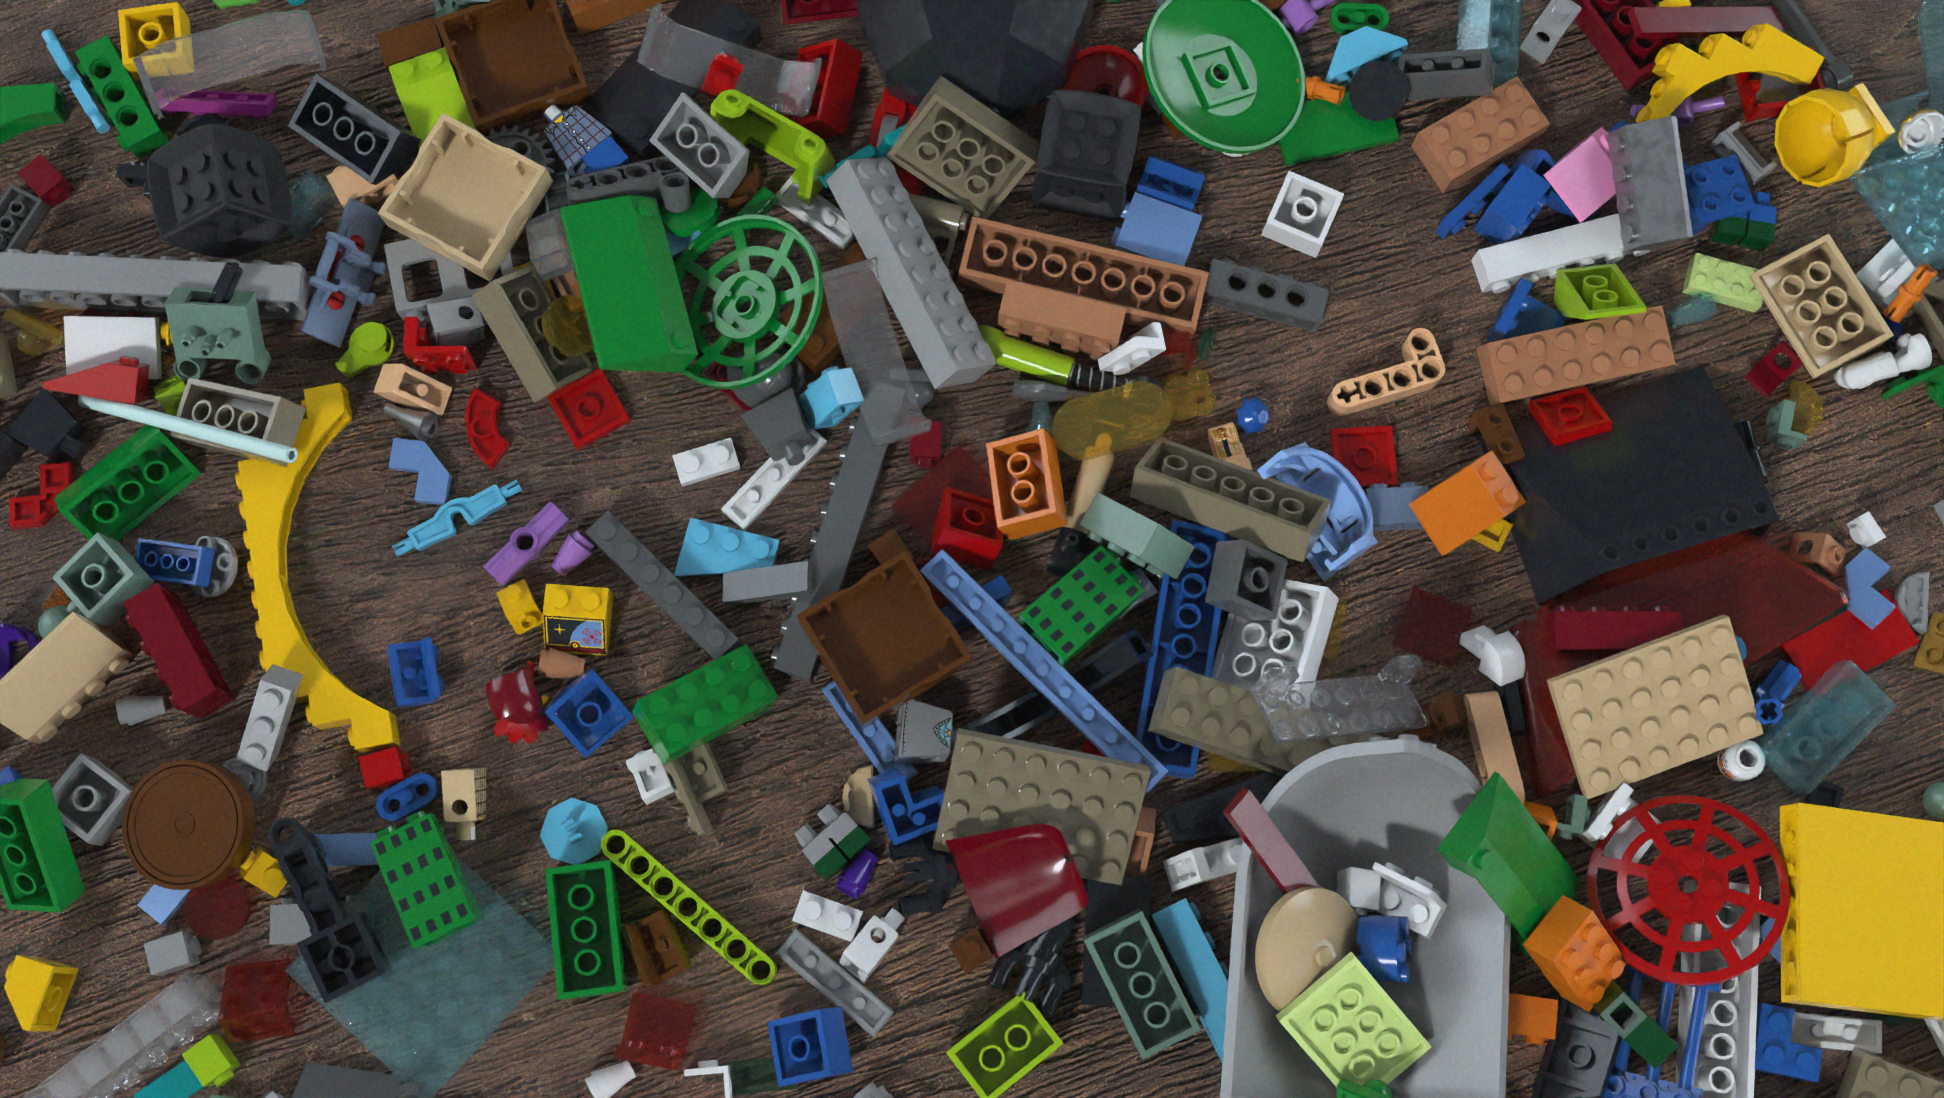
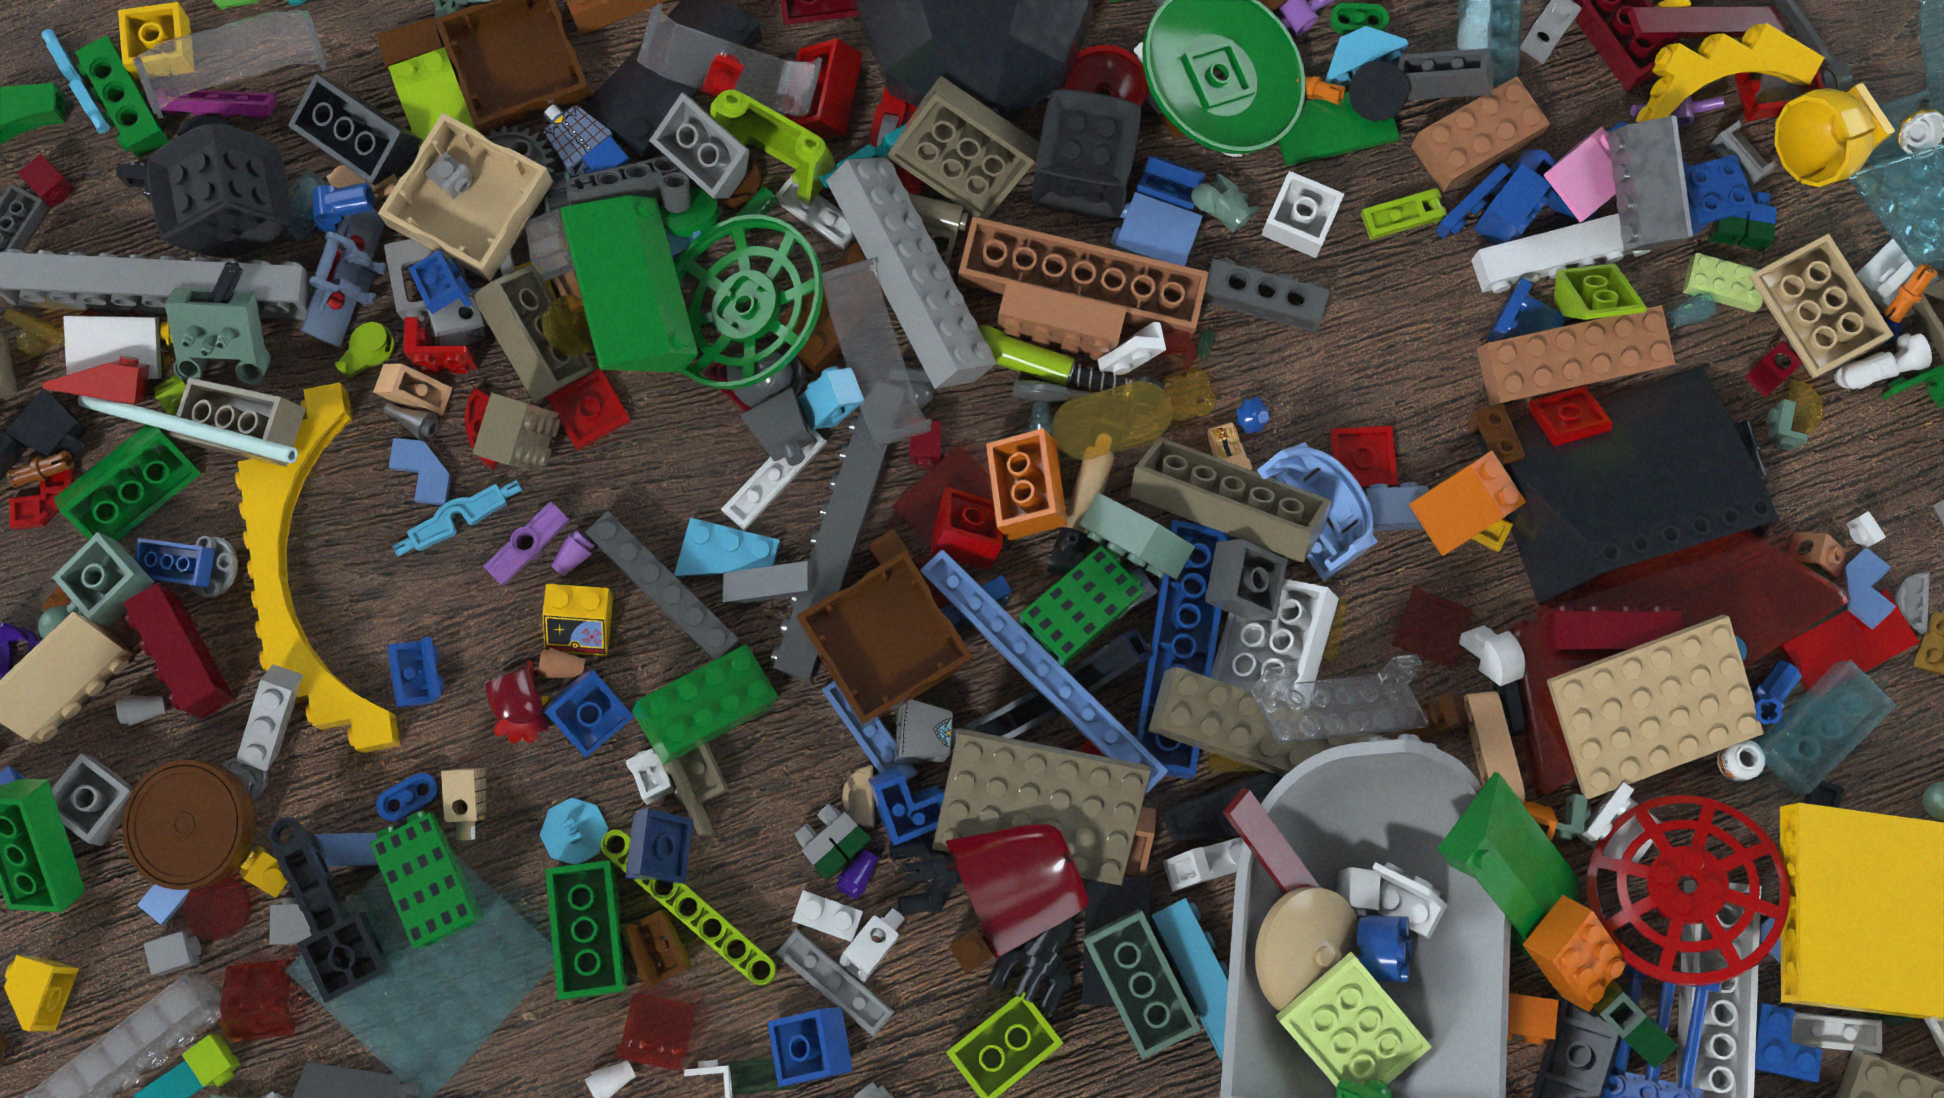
red brick [358,746,413,791] -> none
yellow bracket [496,579,543,635] -> none
white plate [672,438,741,487] -> none
light nougat beam [1327,328,1445,416] -> none
none -> dark orange pin [7,451,74,488]
none -> blue piece [312,182,376,235]
none -> blue bracket [408,249,472,314]
none -> light grey bracket [425,152,474,200]
none -> dark tan brick [472,392,560,471]
none -> dark blue bracket [625,809,693,884]
none -> sand green animal [1191,174,1260,233]
none -> lime plate [1361,188,1448,240]

